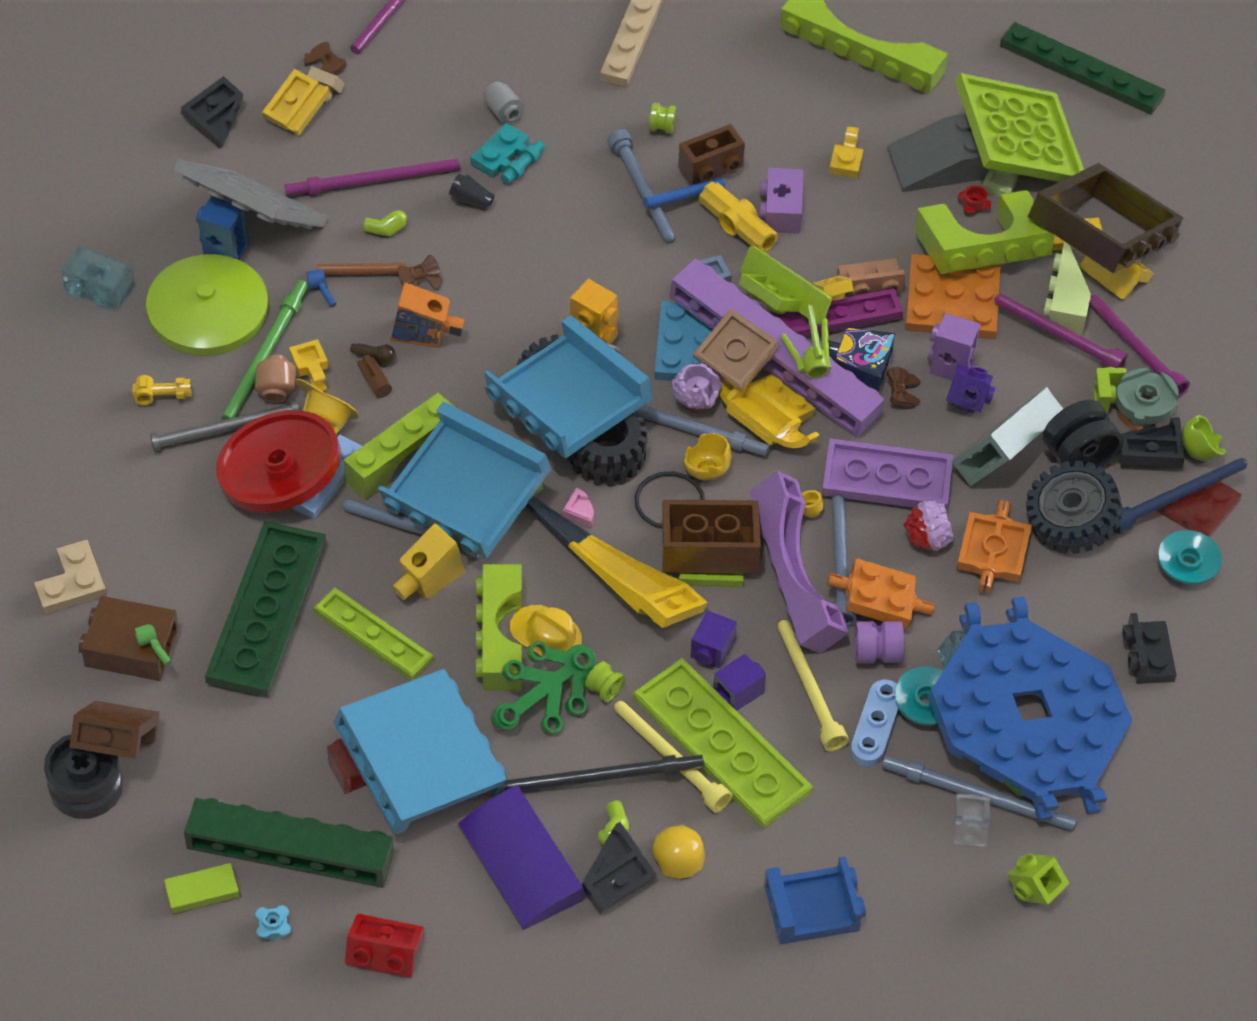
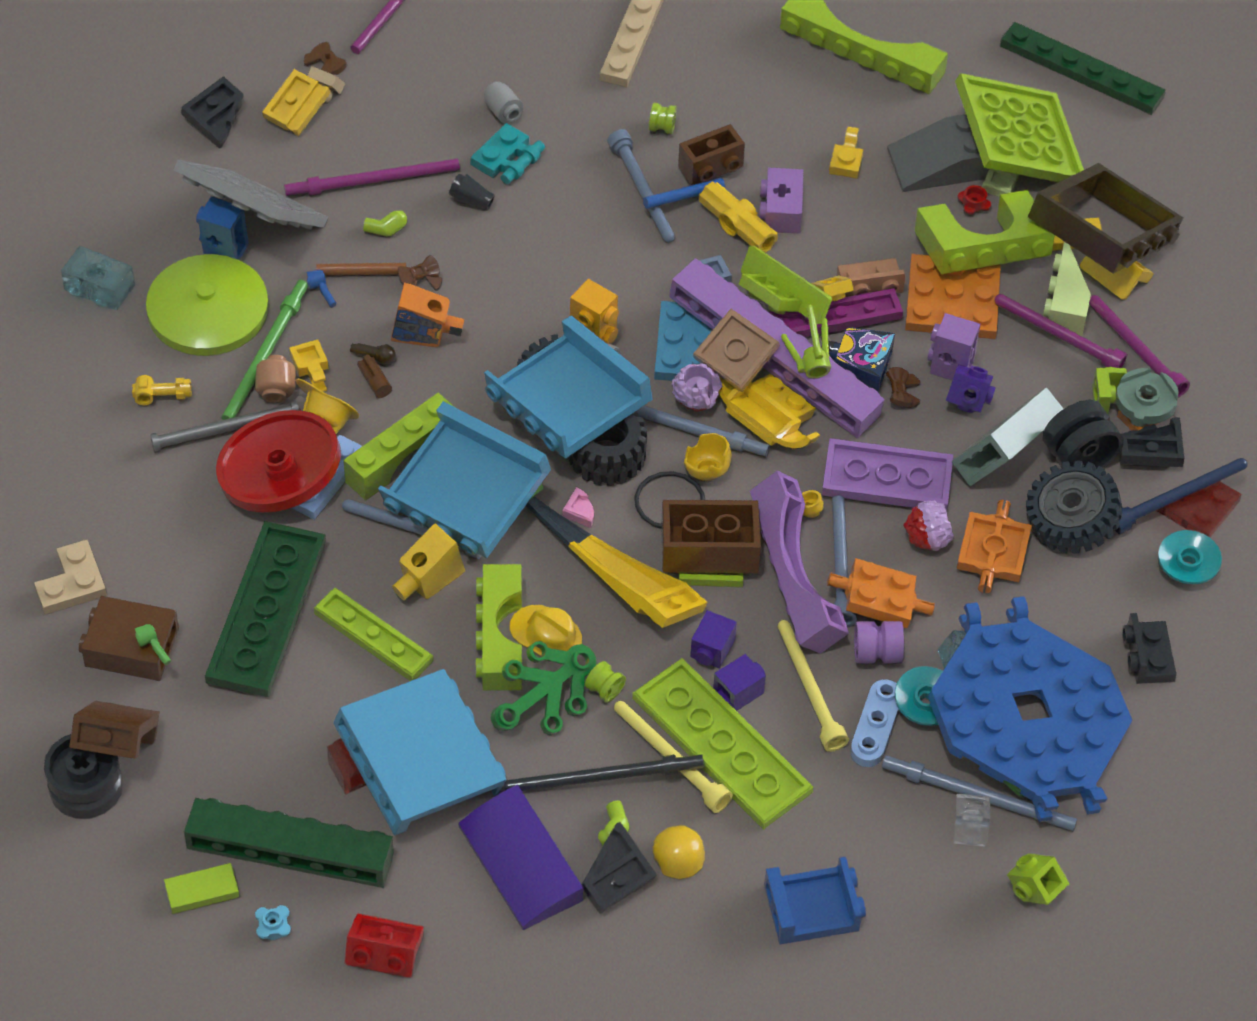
lime hair [1182,415,1226,462] -> none

